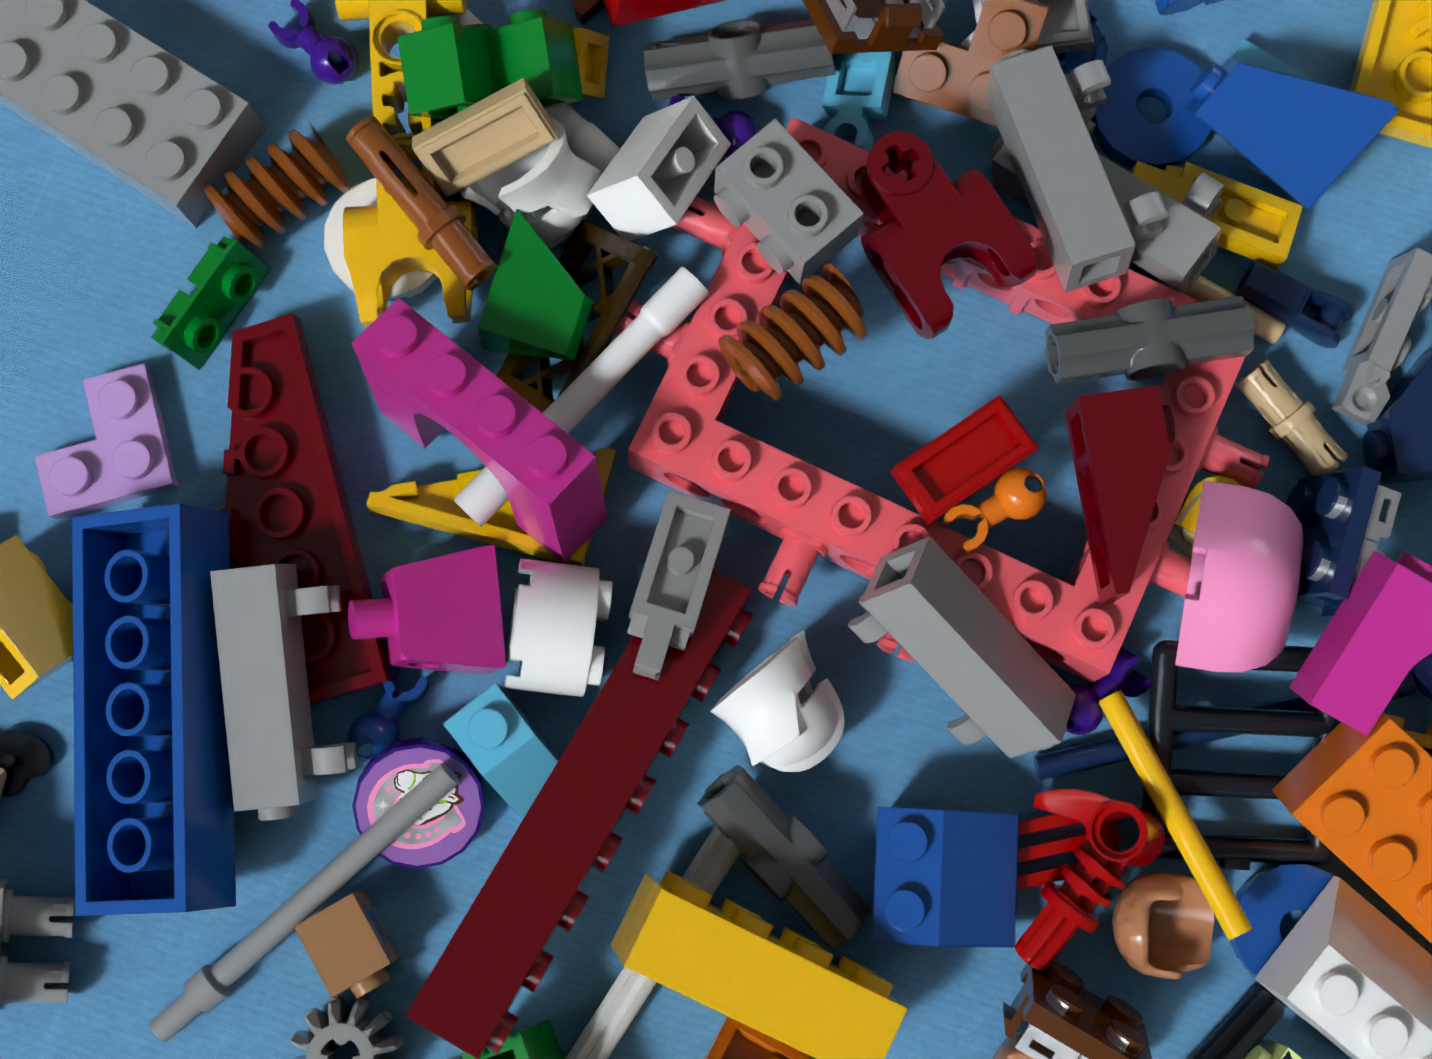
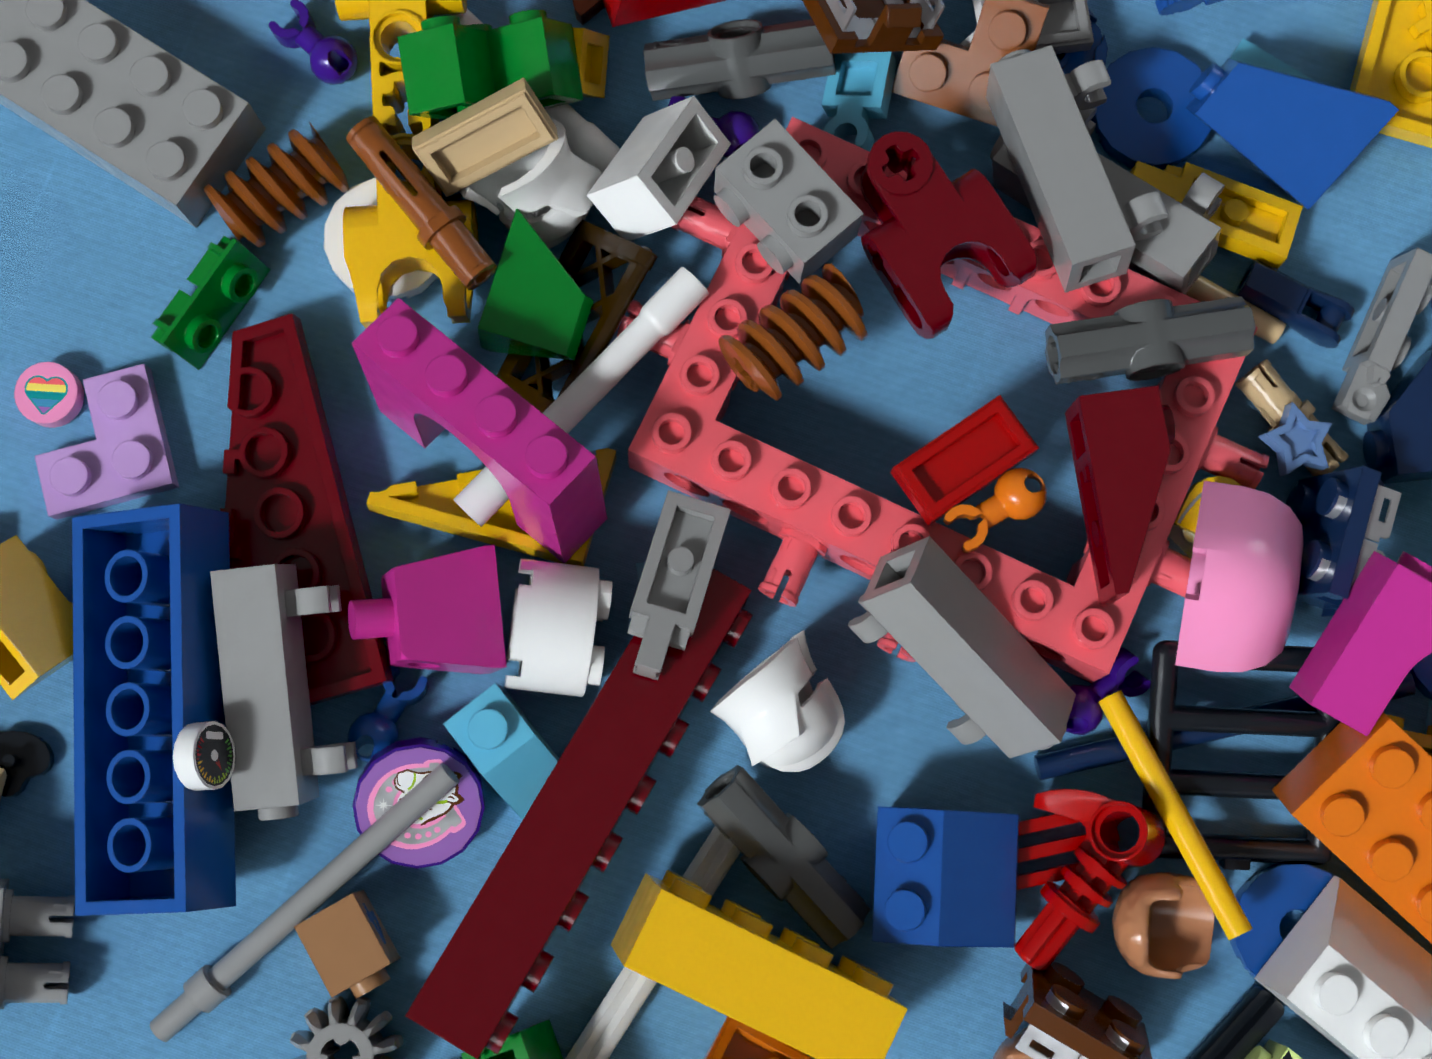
none -> bright pink tile [14,362,84,428]
none -> tile [173,721,236,791]
none -> medium blue piece [1258,402,1332,477]

